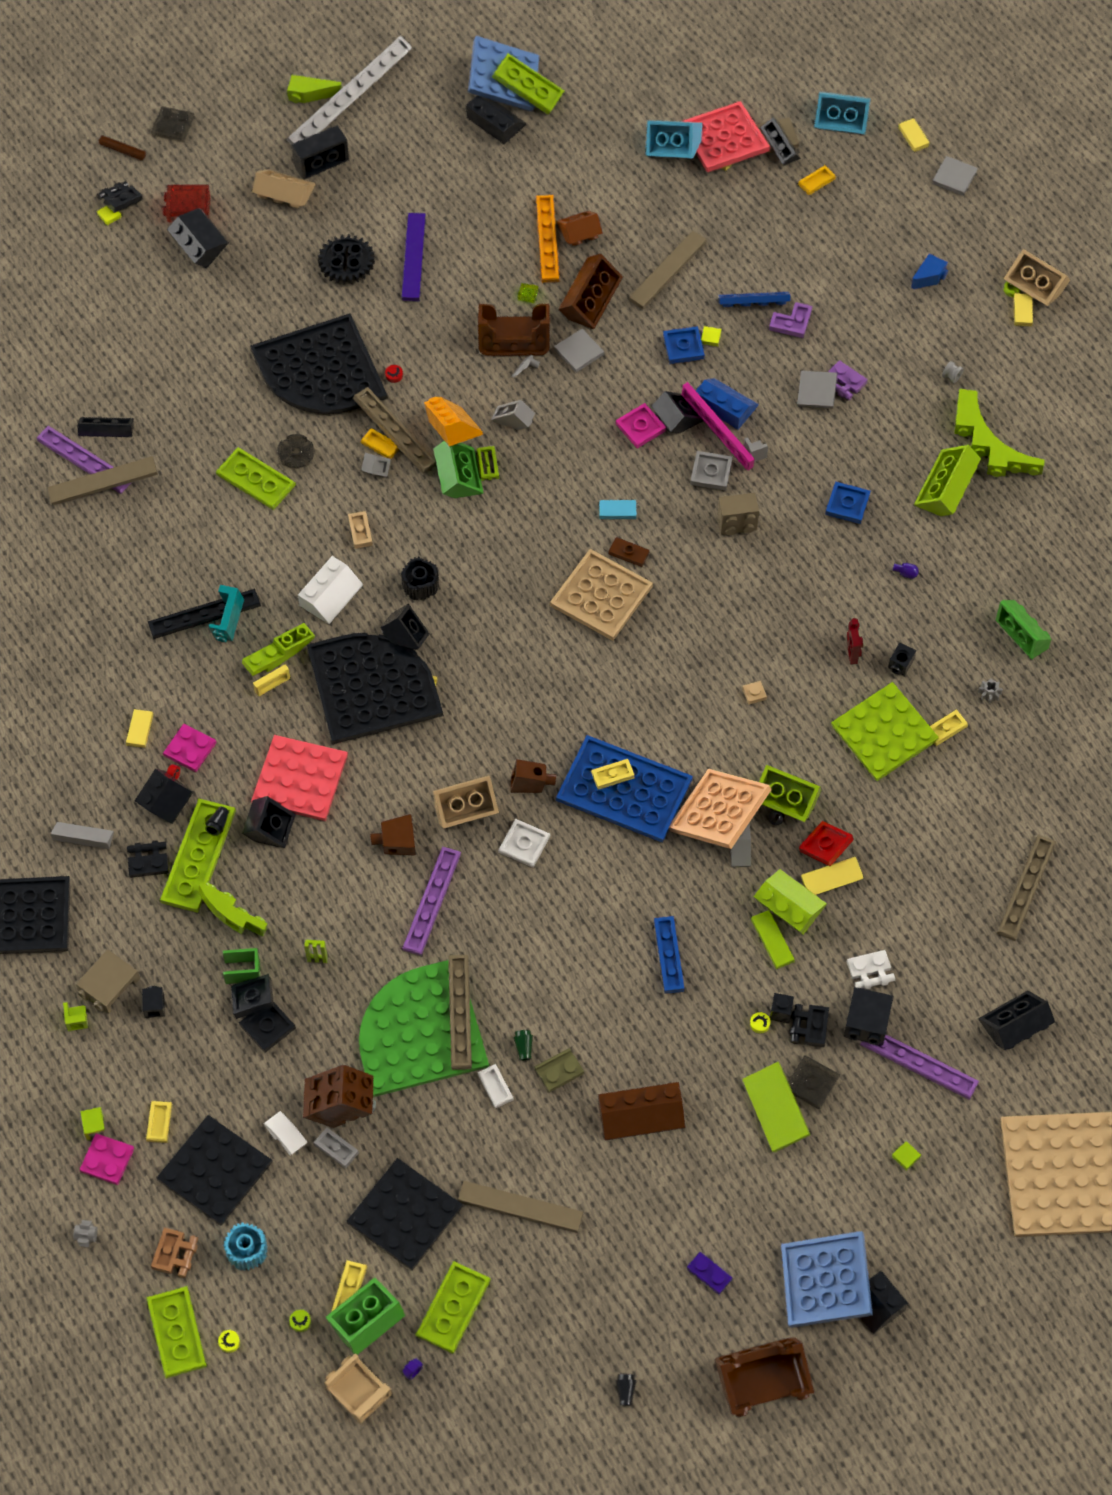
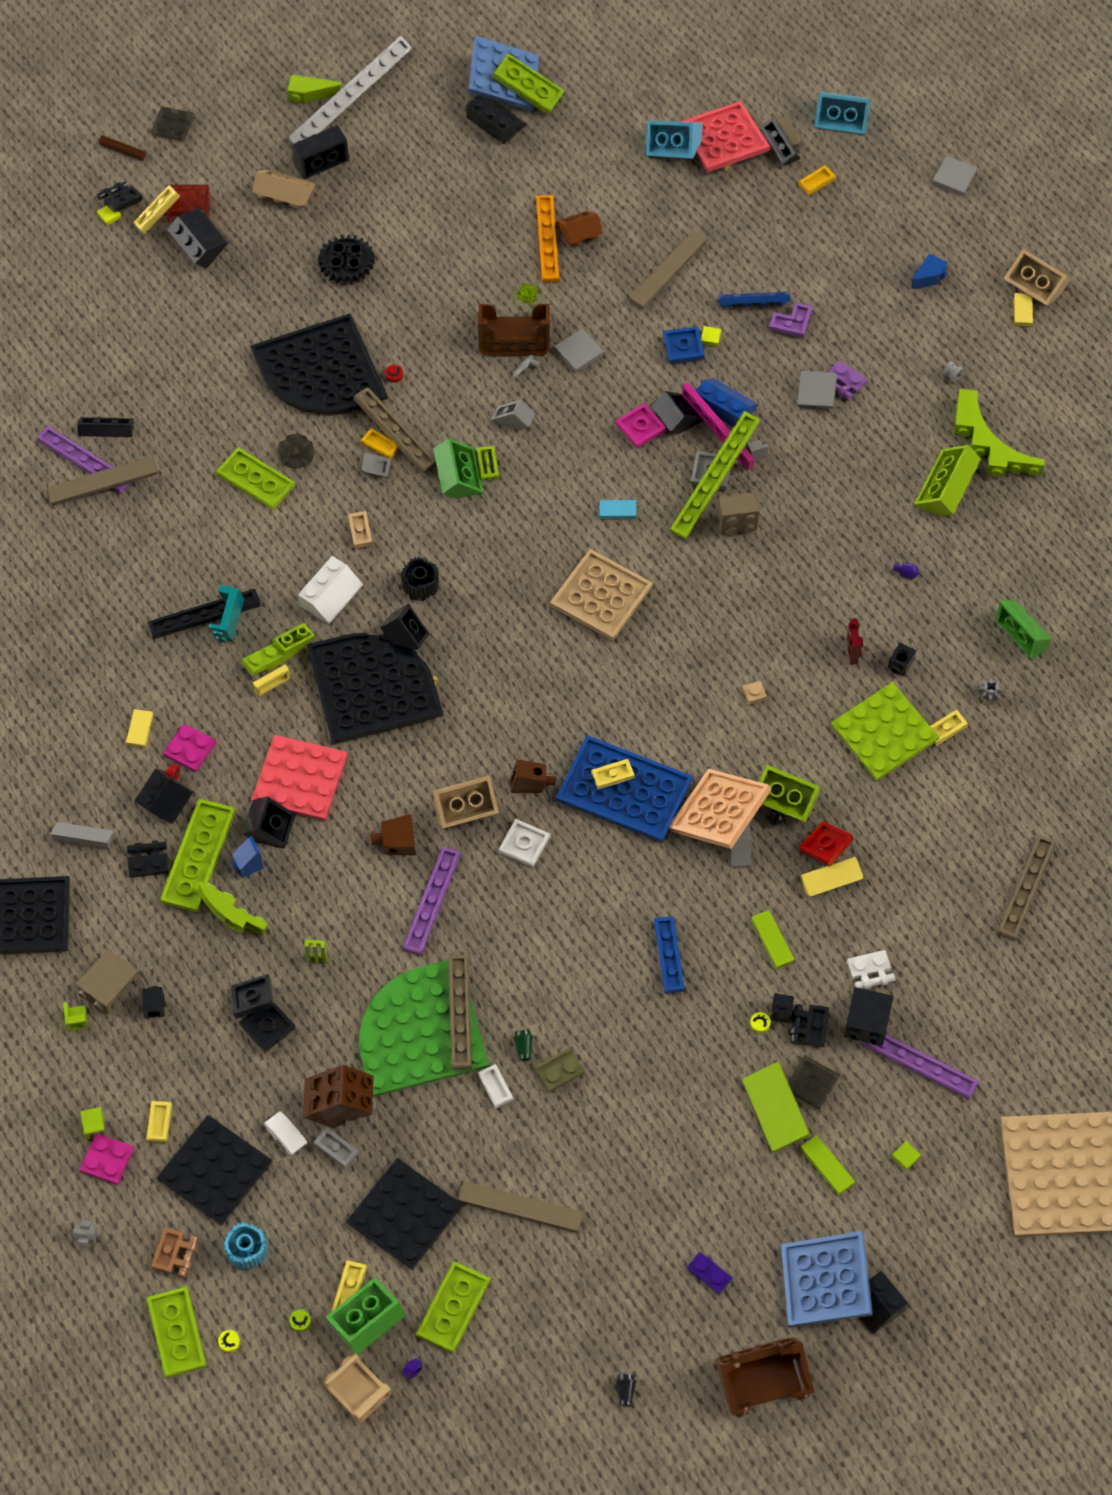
black cone [205,807,229,836] -> none
bright green piece [223,948,260,984] -> none
dark purple tile [402,213,426,301] -> none
light orange slope [424,397,483,446] -> none
reddish brown slope [558,253,623,329] -> none
reddish brown slope [598,1082,685,1141] -> none
reddish brown plate [608,537,650,567] -> none
lime slope [753,869,827,935] -> none
blue plate [825,481,871,524] -> none
light yellow tile [898,118,930,152] -> none
black slope [978,991,1055,1050] -> none
lime tile [1003,282,1021,297] -> none
none -> light yellow tile [133,185,180,234]
none -> blue slope [231,836,263,878]
none -> lime plate [670,411,760,540]
none -> lime tile [800,1135,855,1195]

